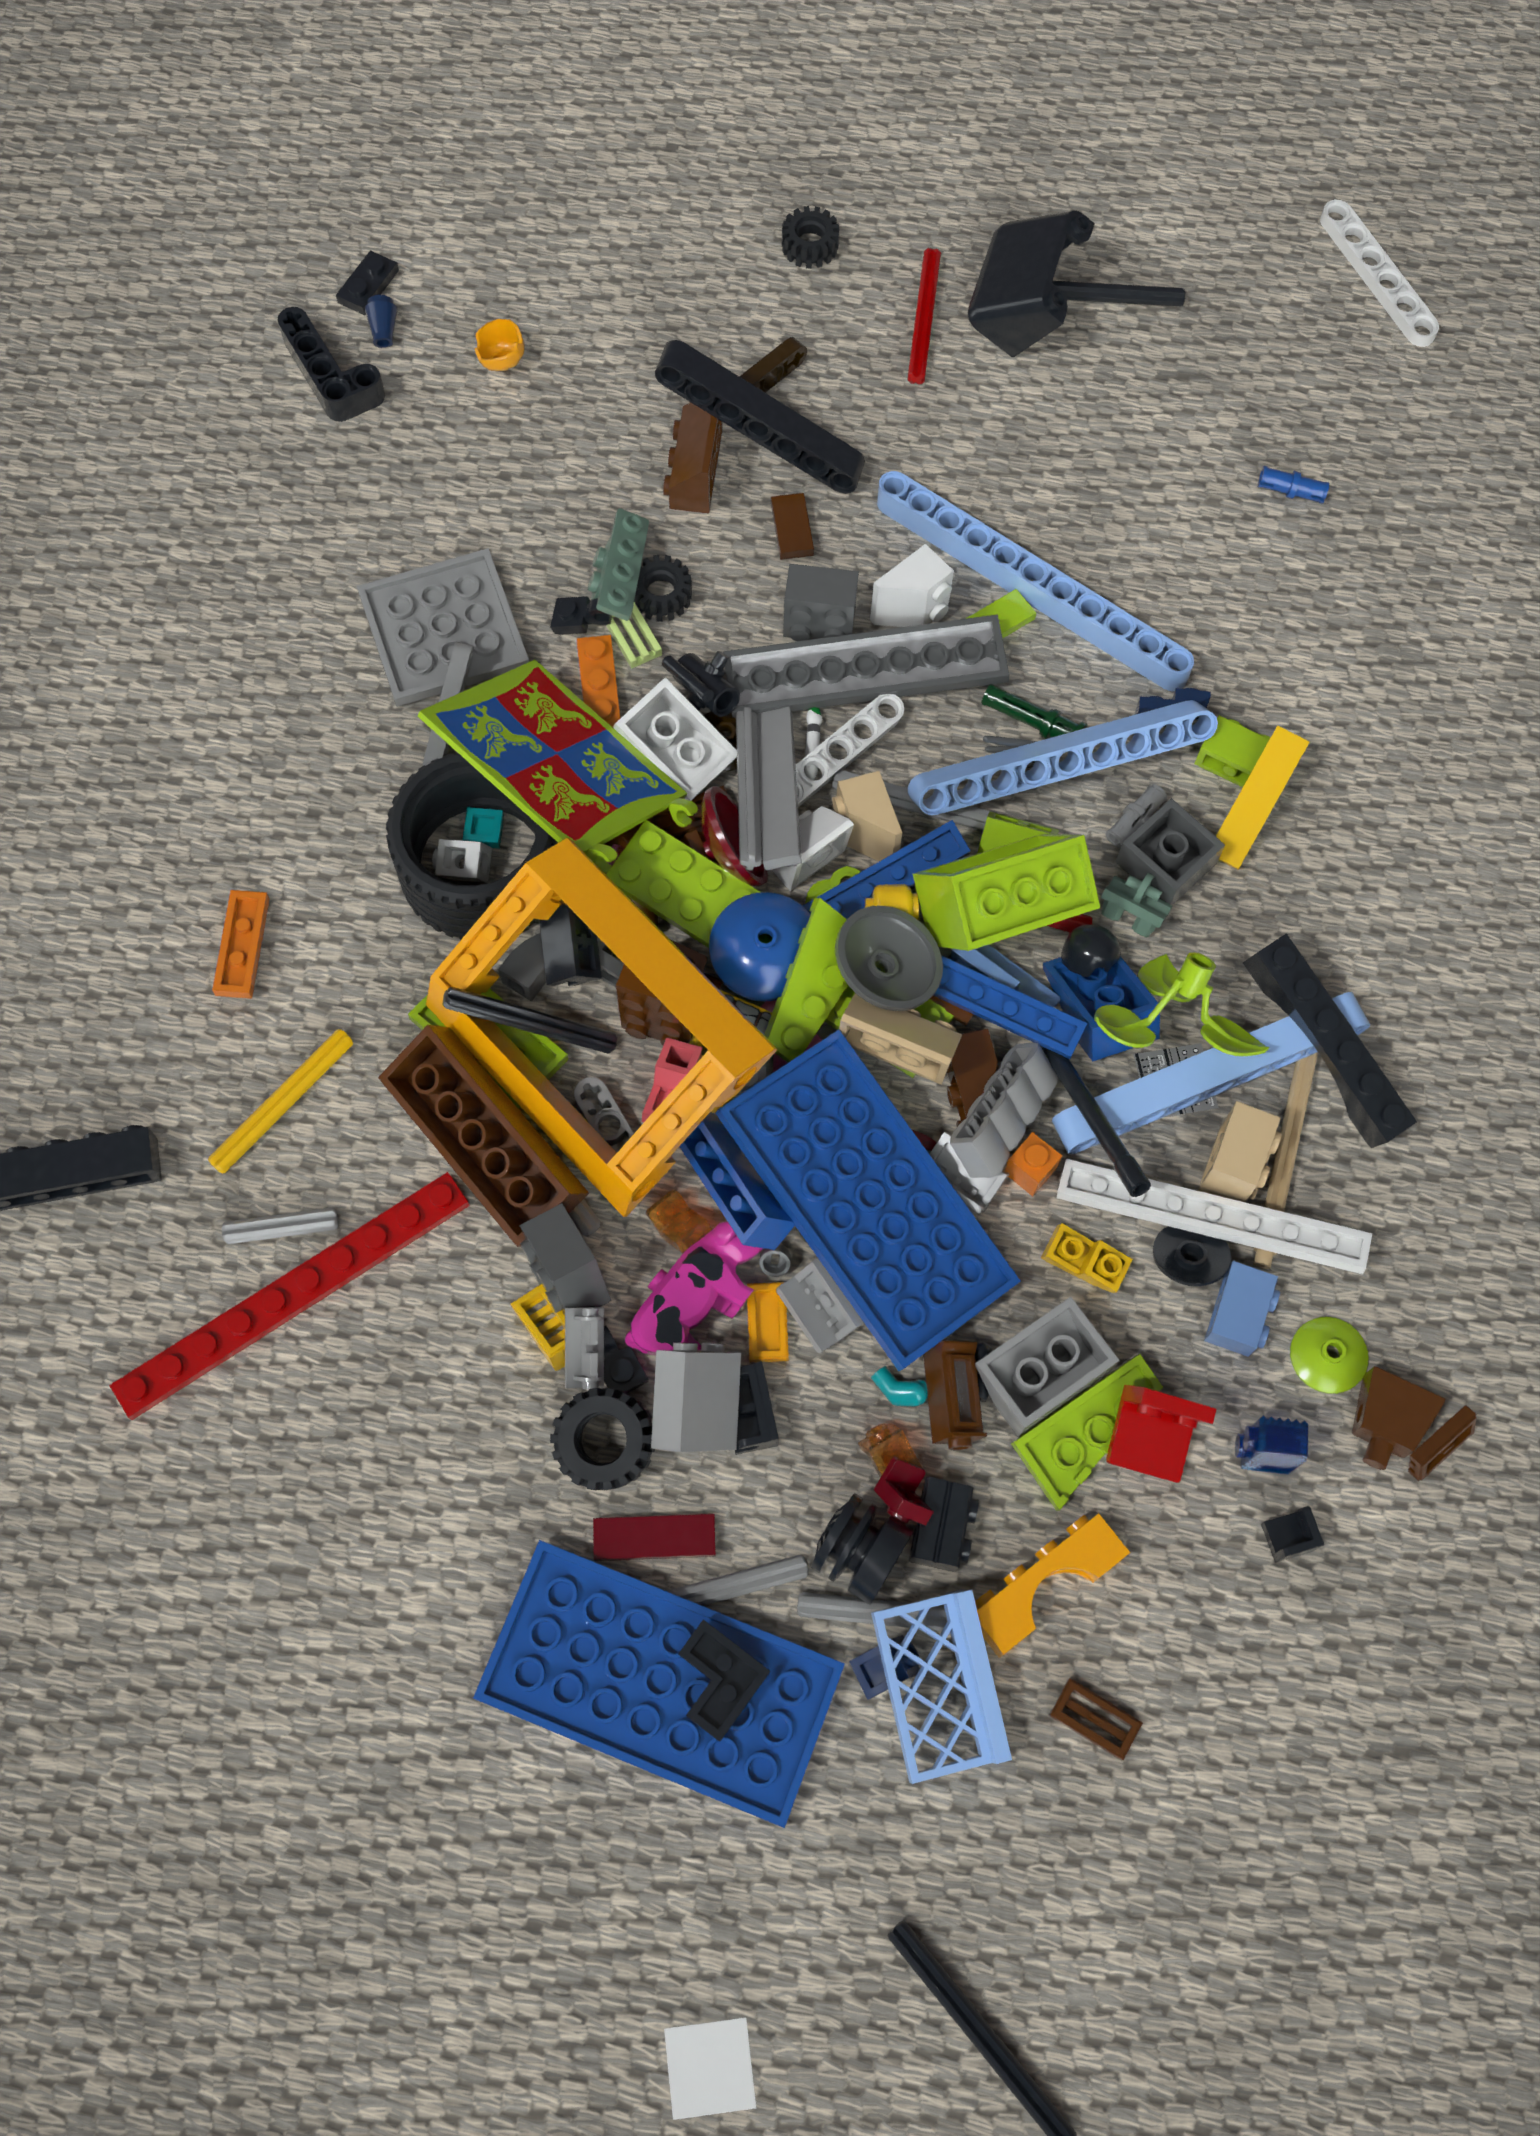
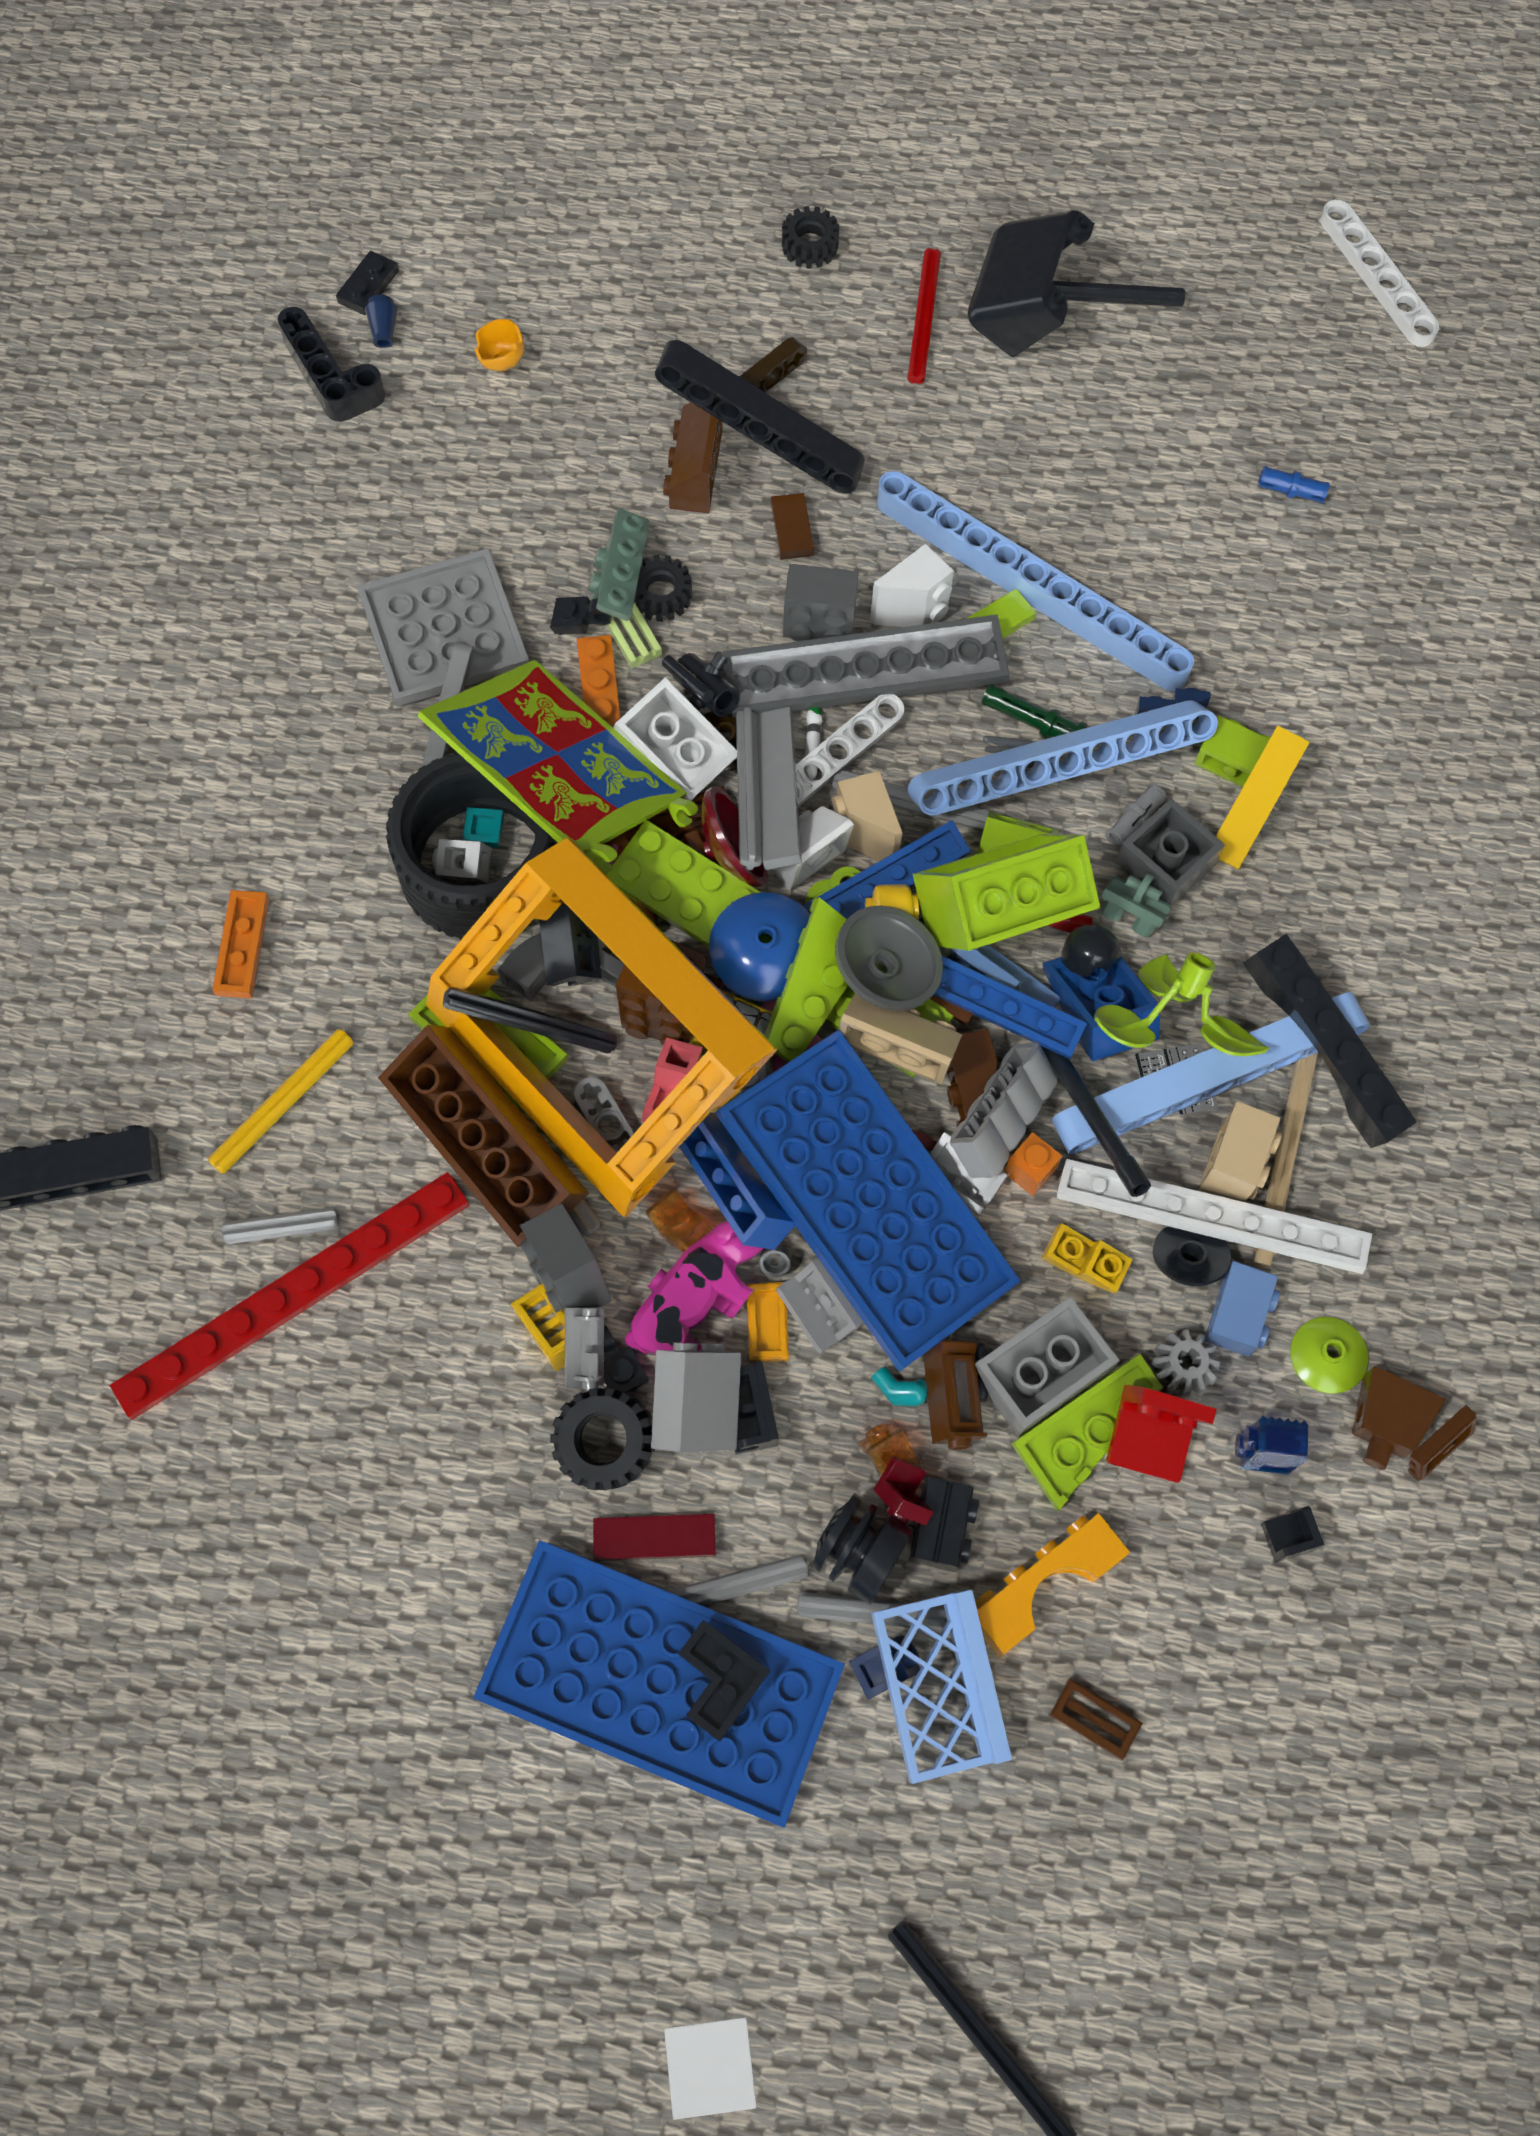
none -> light grey gear [1151,1329,1220,1398]

